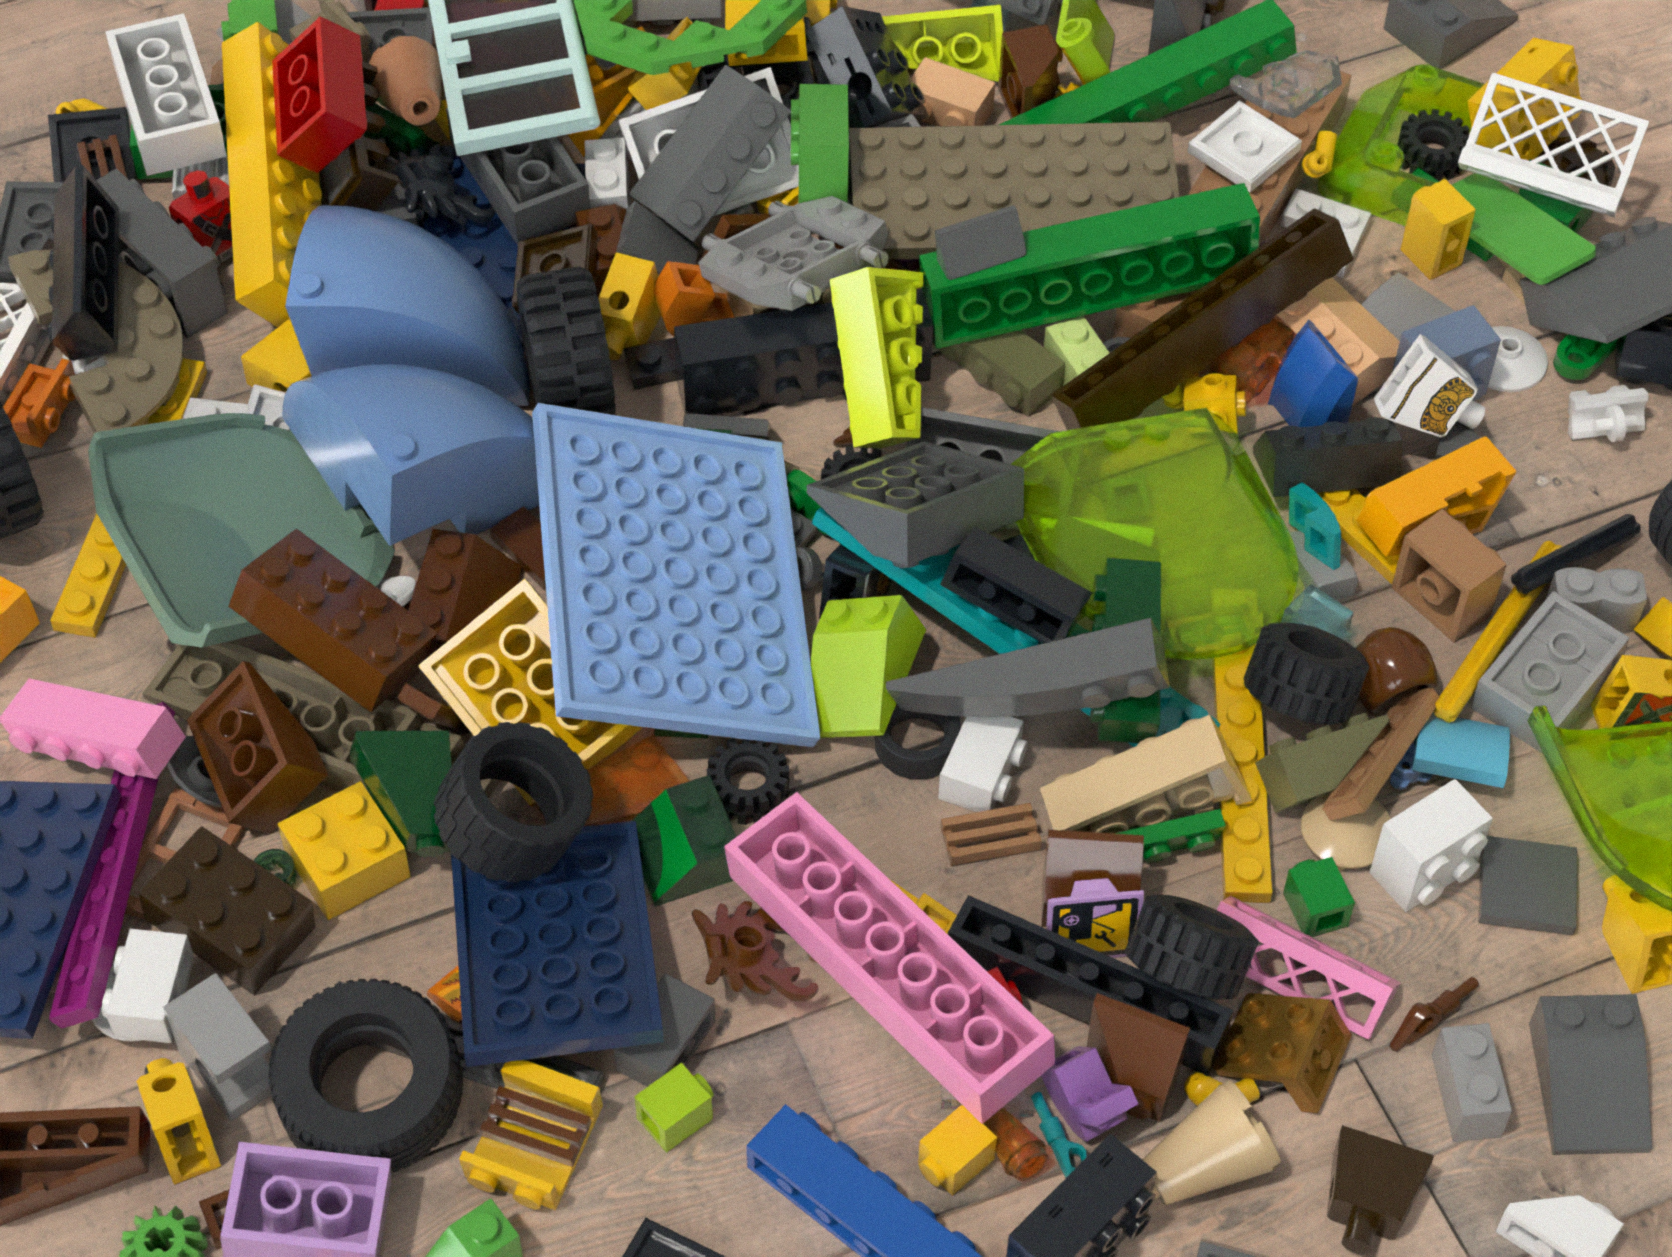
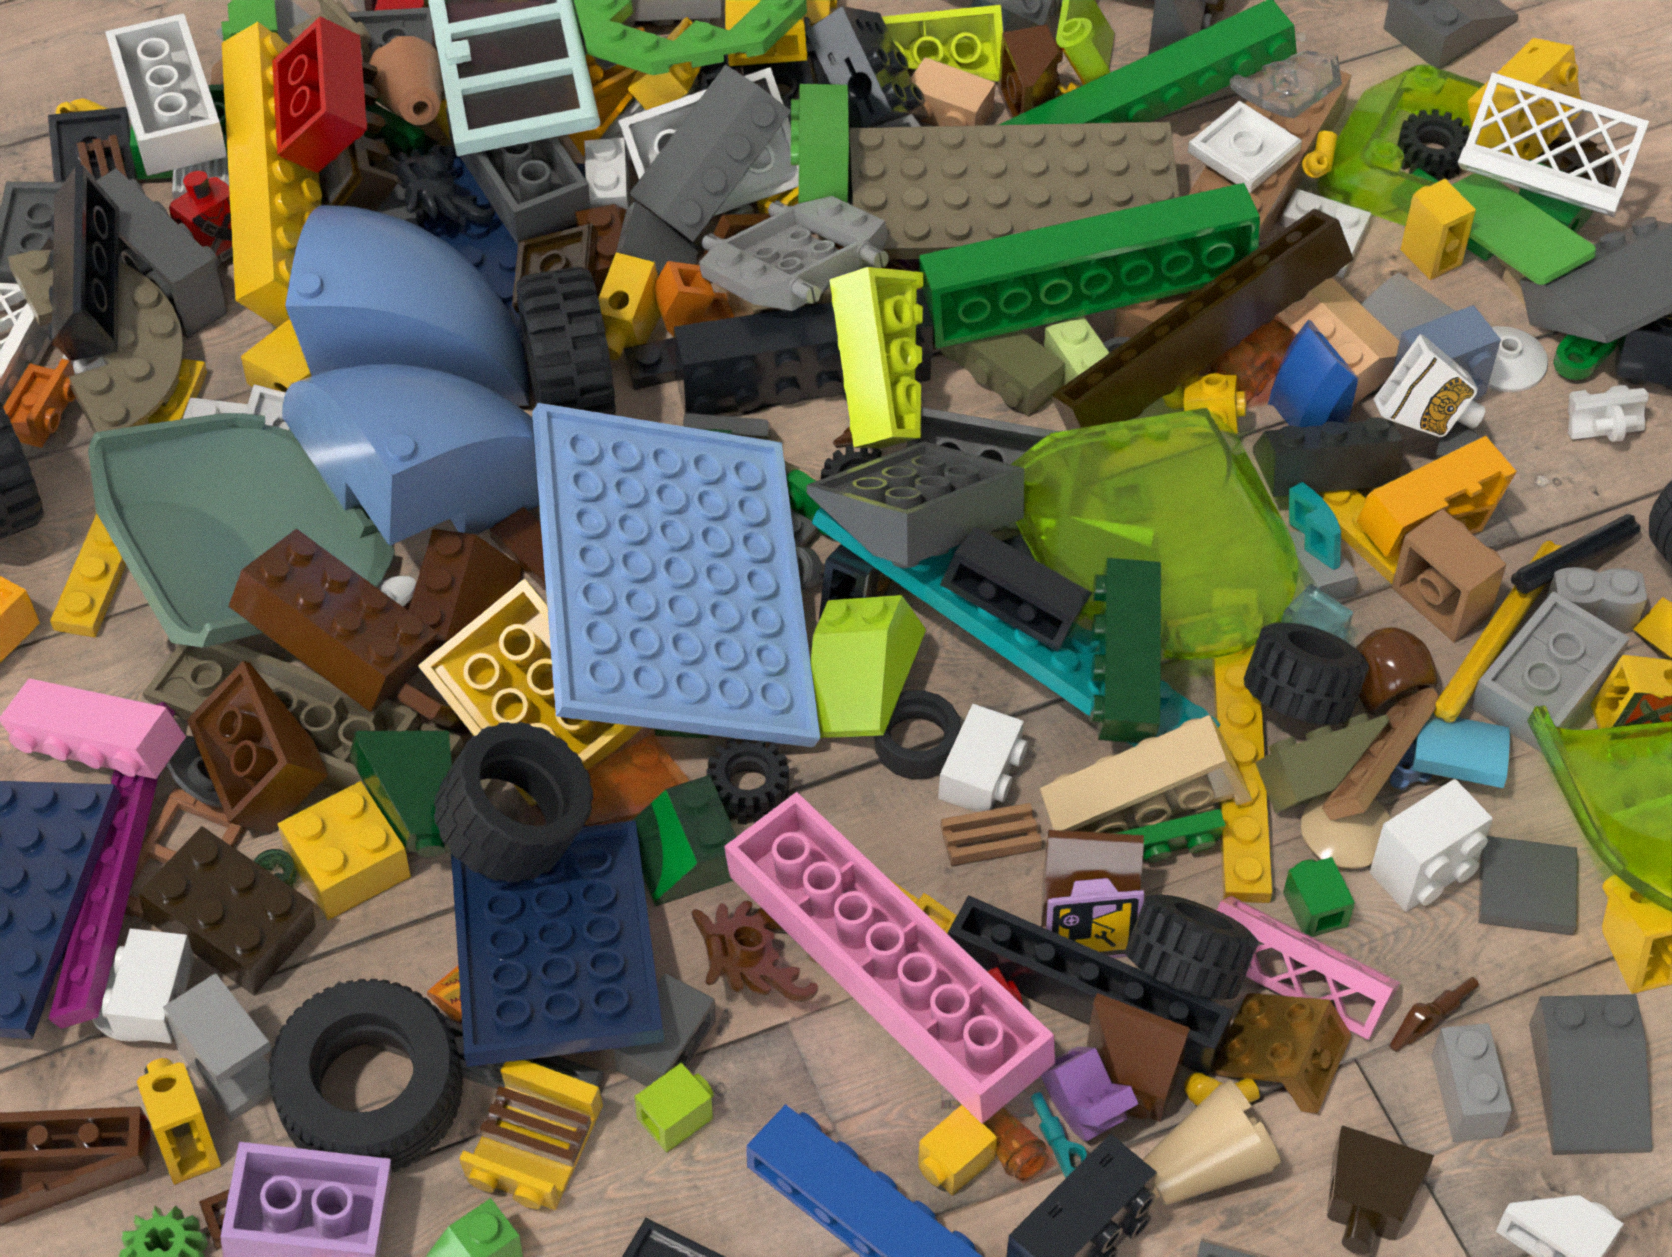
dark grey slope [886,618,1170,717] -> none
dark grey slope [935,205,1026,280] -> none

